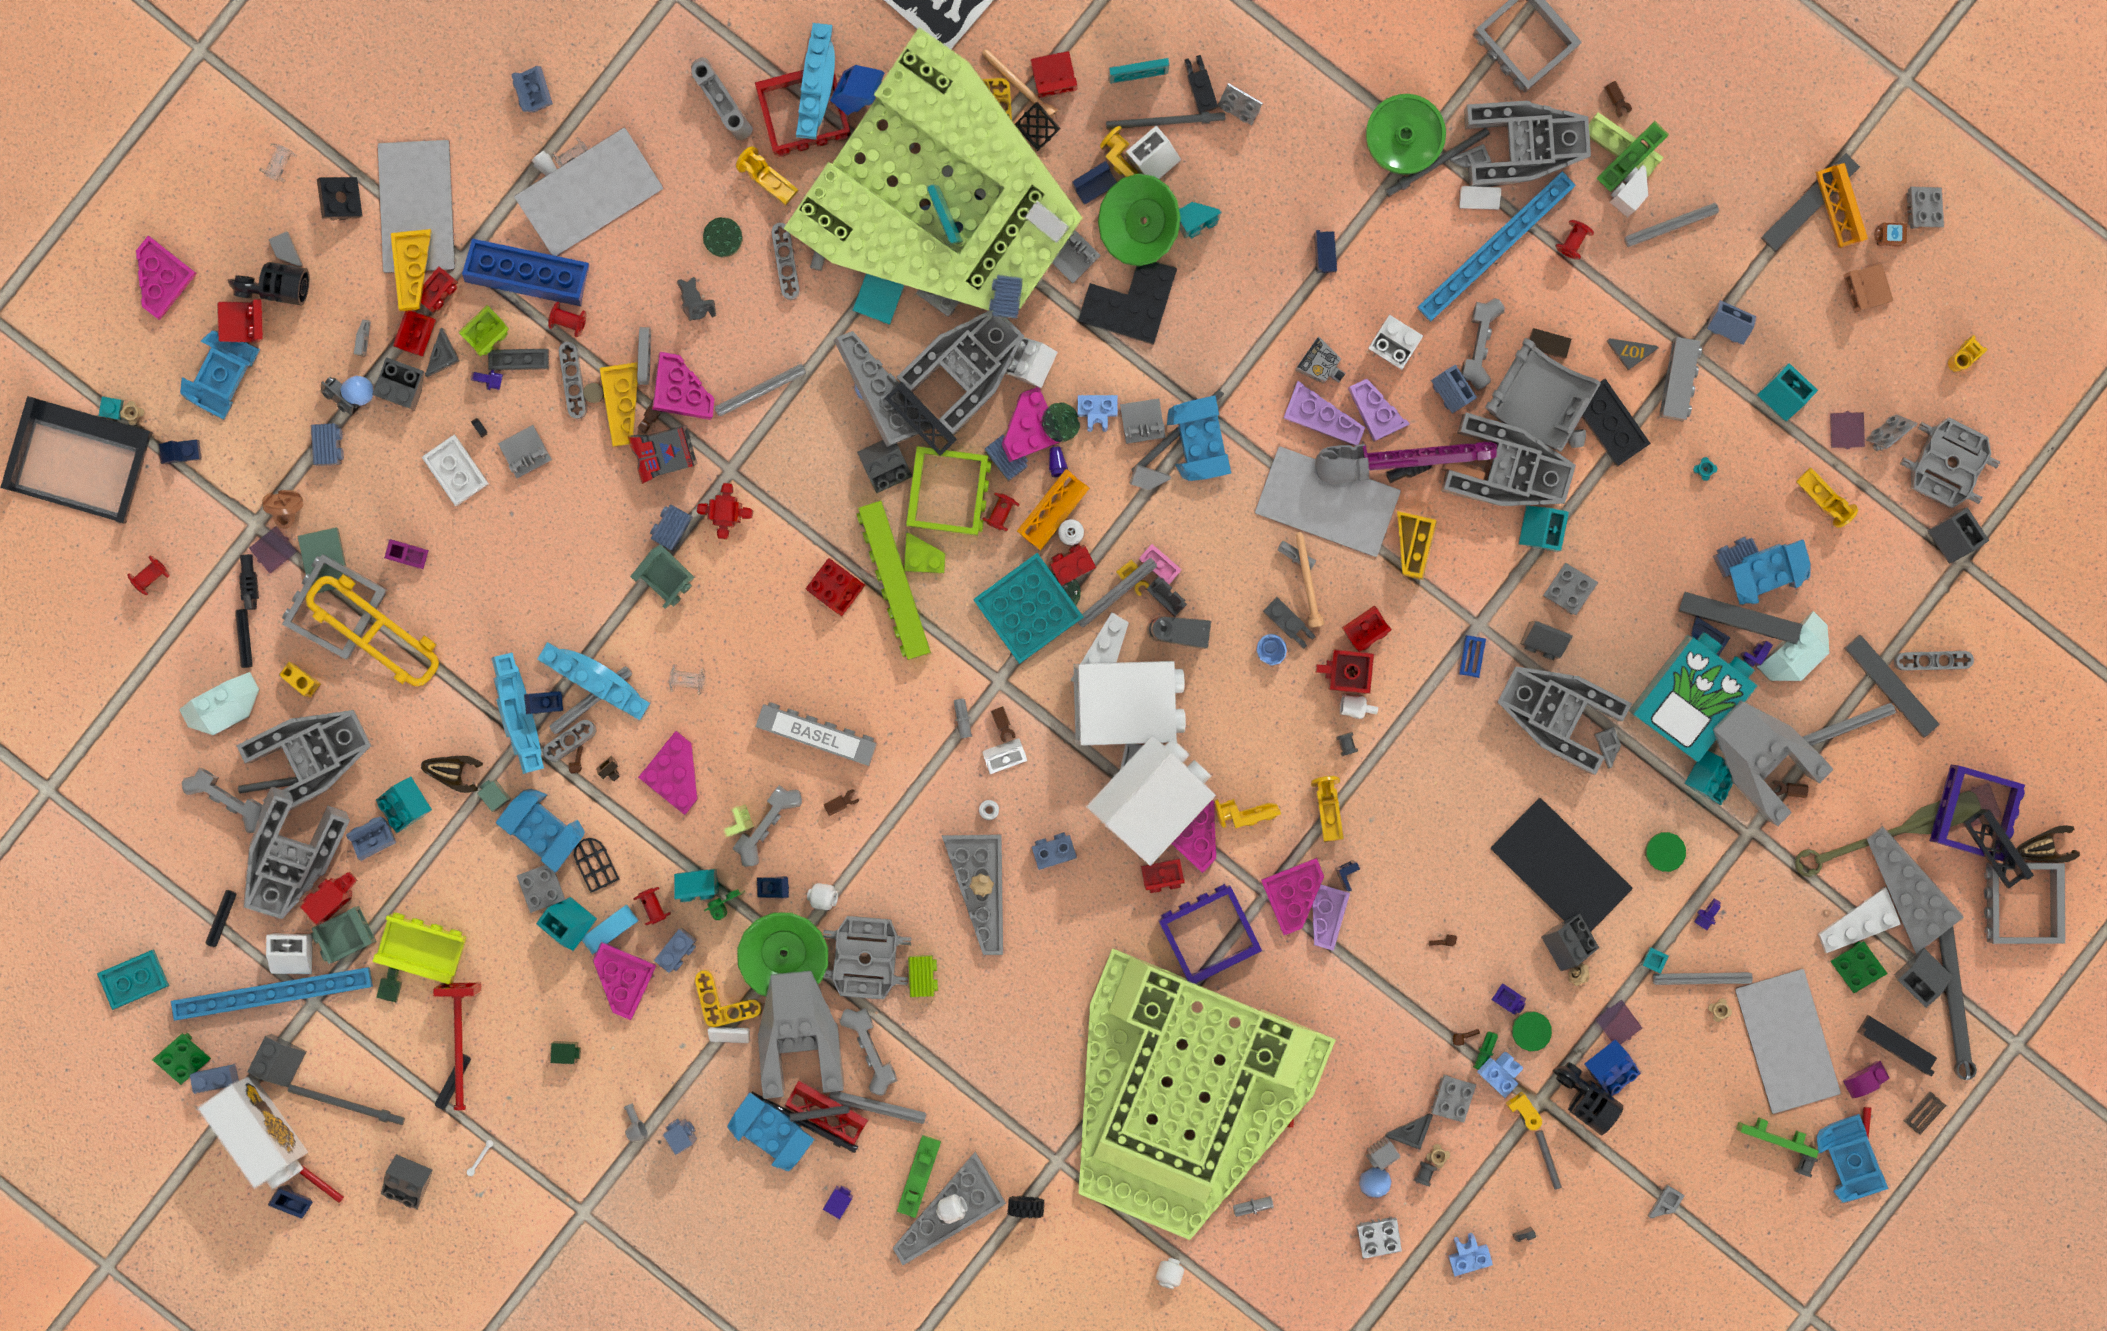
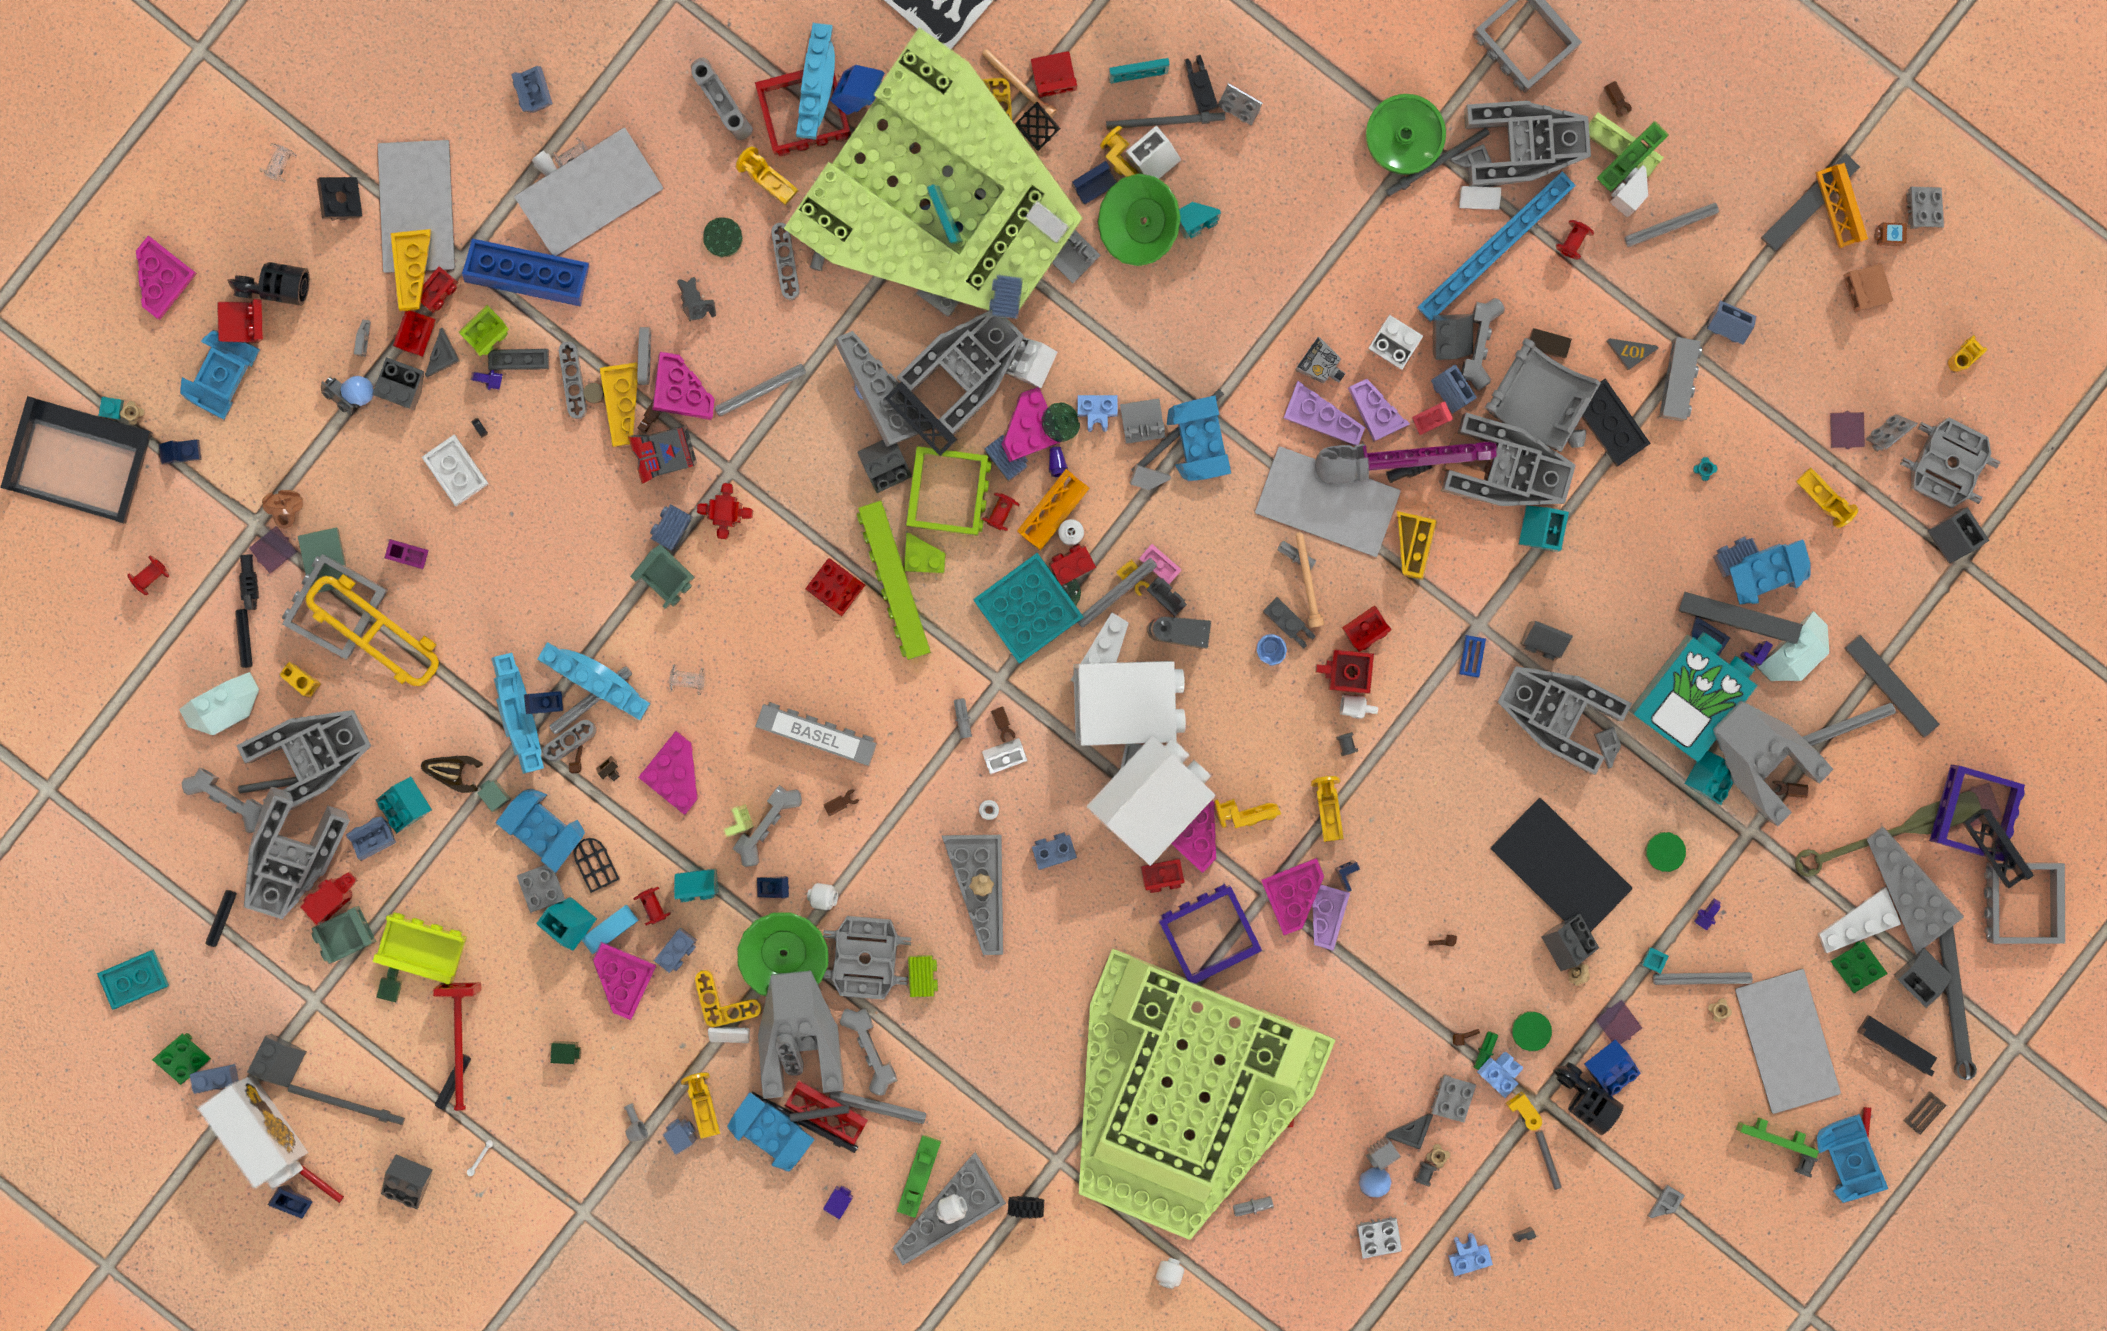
dark azure plate [171,967,373,1021] -> none
white slope [266,933,313,974] -> none
light grey tile [269,231,303,267] -> none
sand blue brick [311,423,344,466] -> none
light grey hinge [498,425,552,478] -> none
red hose [548,302,587,337] -> none
green hinge [704,889,745,920] -> none
teal tile [853,273,905,325] -> none
black plate [1078,262,1177,345] -> none
dark blue panel [1314,230,1337,273] -> none
dark purple bracket [1491,983,1526,1015] -> none
light grey hinge [1543,563,1599,615] -> none
teal slope [1757,363,1818,422] -> none
magenta brick [1843,1061,1890,1098] -> none
light grey beam [1894,651,1974,670] -> none
dark brown animal [2016,825,2080,863] -> none
none -> yellow piece [681,1072,720,1139]
none -> light grey beam [776,1034,804,1076]
none -> coral tile [1412,402,1453,435]
none -> dark grey slope [1433,314,1473,360]

